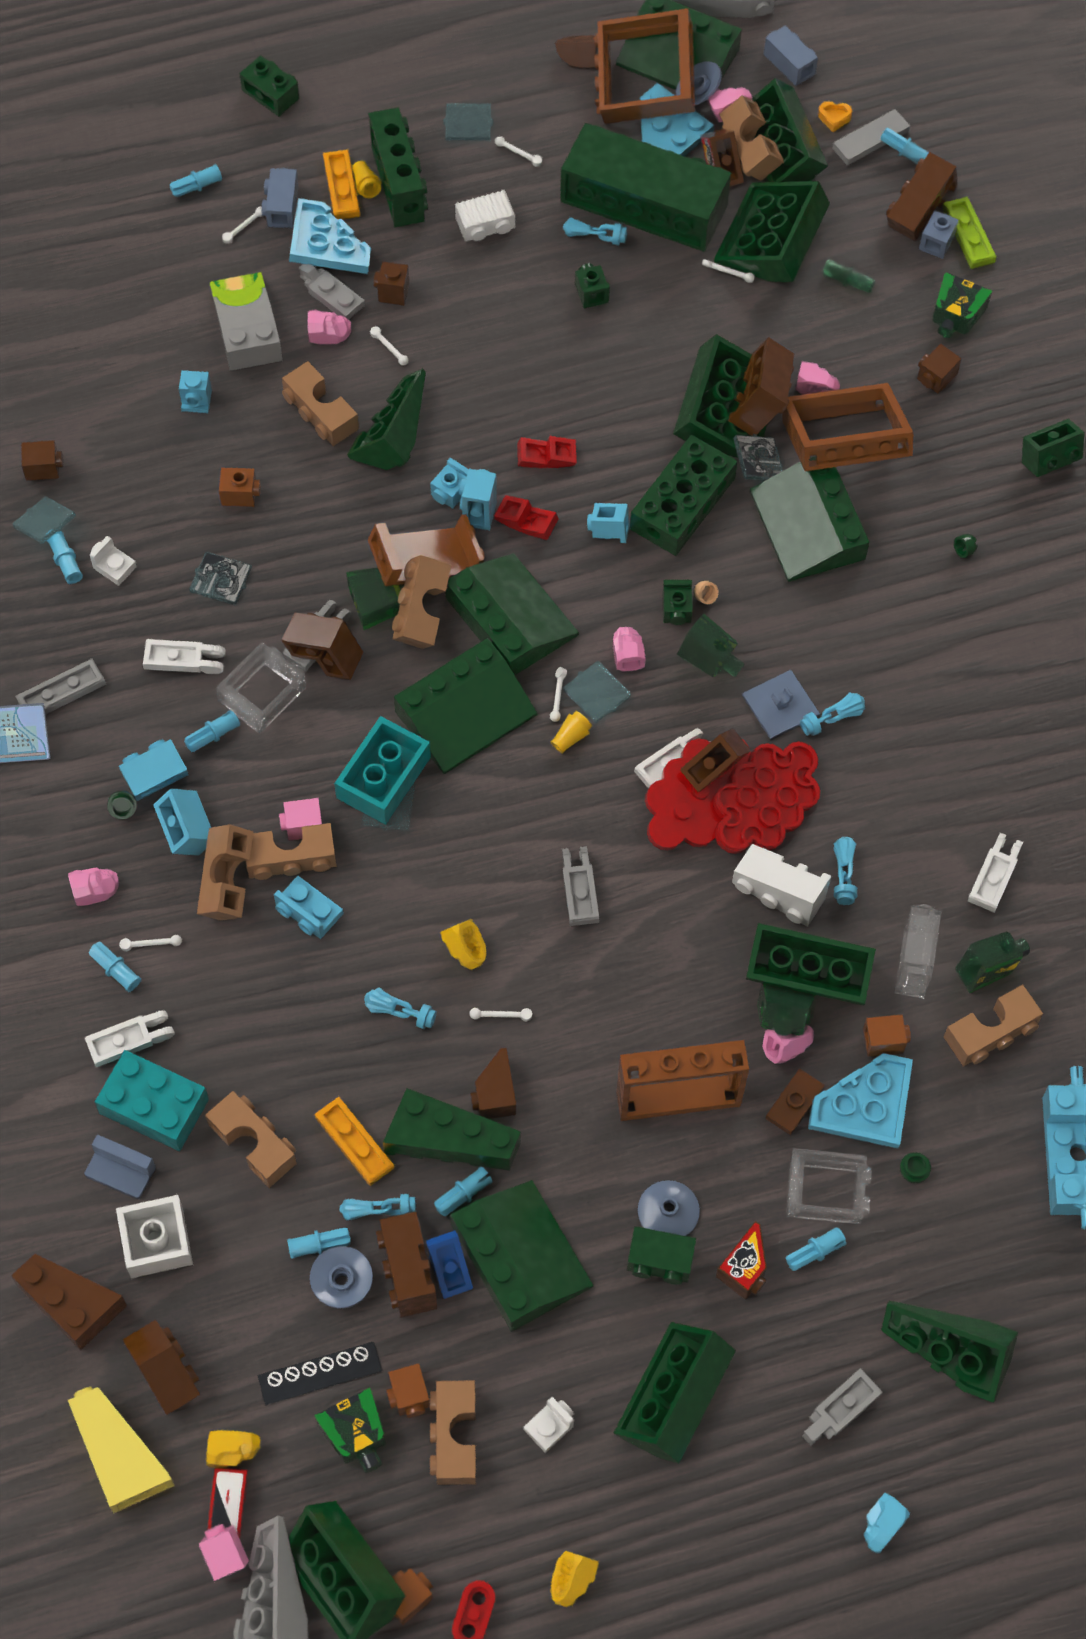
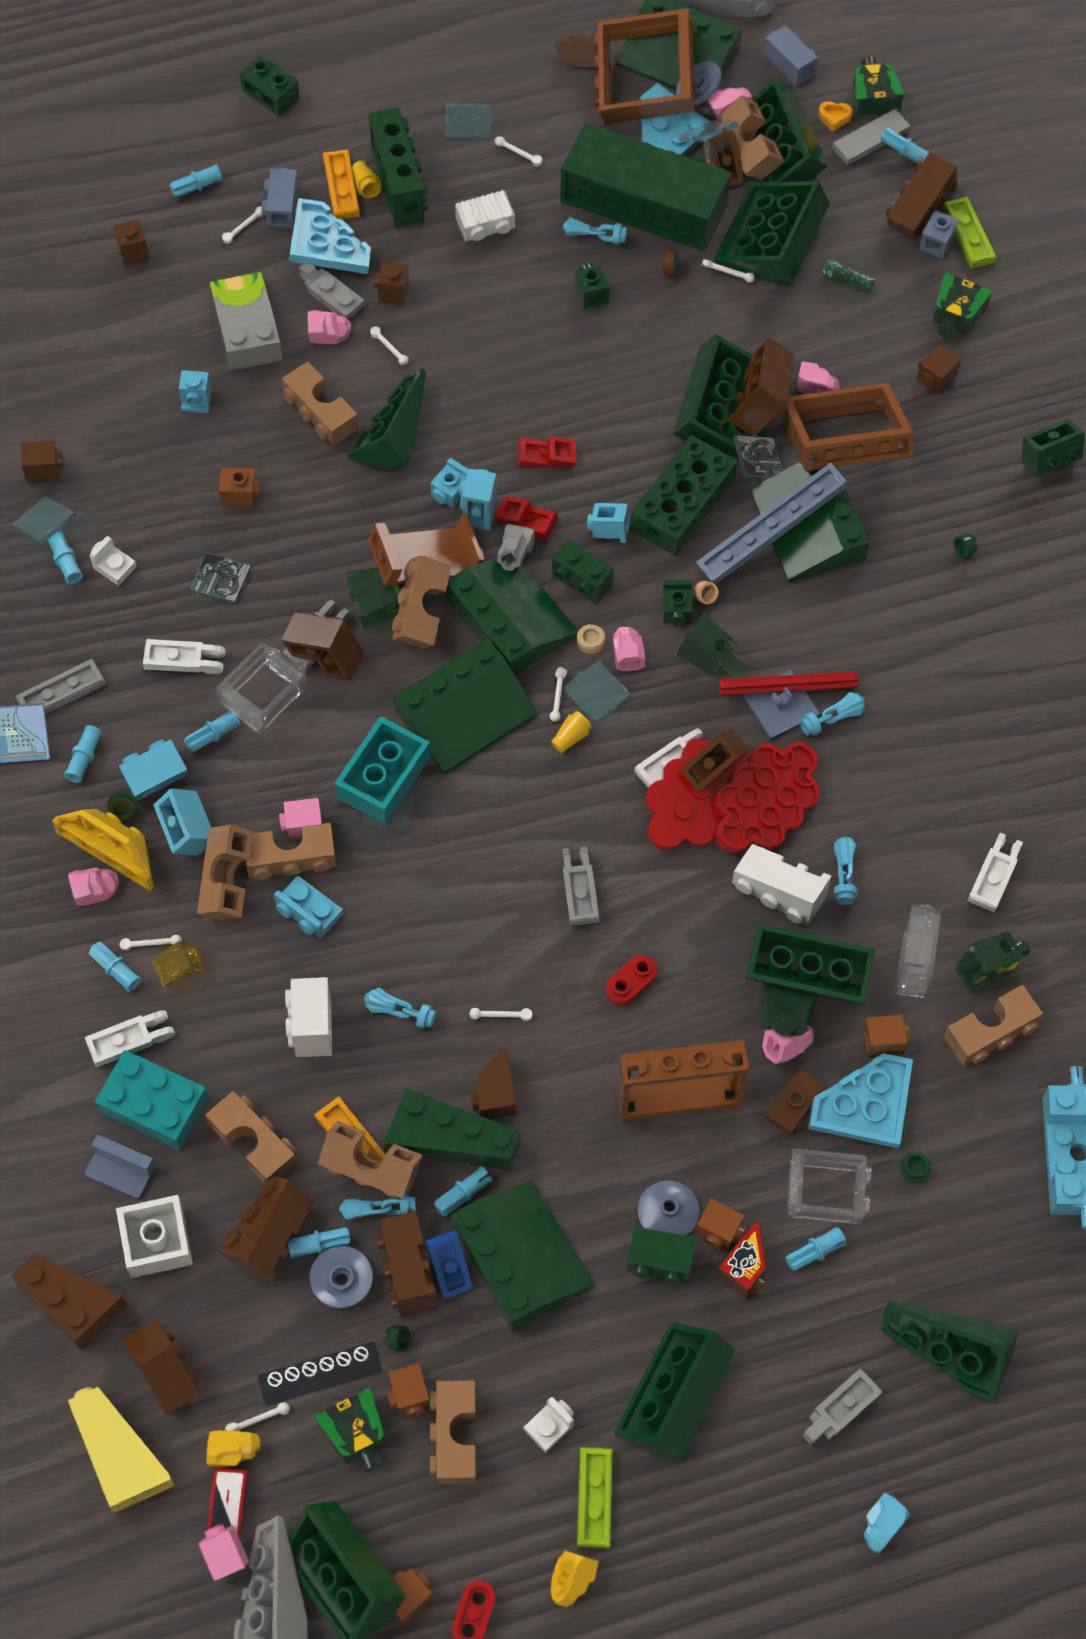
yellow rock [440,919,486,970] -> none
none -> yellow wedge [52,809,154,892]
none -> medium azure pin [64,725,102,783]
none -> reddish brown brick [113,219,149,265]
none -> clear yellow bracket [151,941,204,987]
none -> reddish brown wedge [218,1176,313,1283]
none -> white hinge [225,1402,290,1431]
none -> white brick [285,977,332,1057]
none -> medium nougat arch [318,1121,422,1199]
none -> dark green hinge [383,1325,411,1352]
none -> light grey piece [497,524,535,571]
none -> dark green brick [552,539,614,604]
none -> tan tile [577,624,605,654]
none -> lime tile [577,1447,612,1549]
none -> red plate [606,955,657,1006]
none -> reddish brown tile [663,249,679,277]
none -> clear light blue piece [678,120,739,142]
none -> dark orange brick [695,1199,746,1251]
none -> sand blue plate [696,462,848,585]
none -> red axle [718,671,859,696]
none -> torso [853,56,905,116]

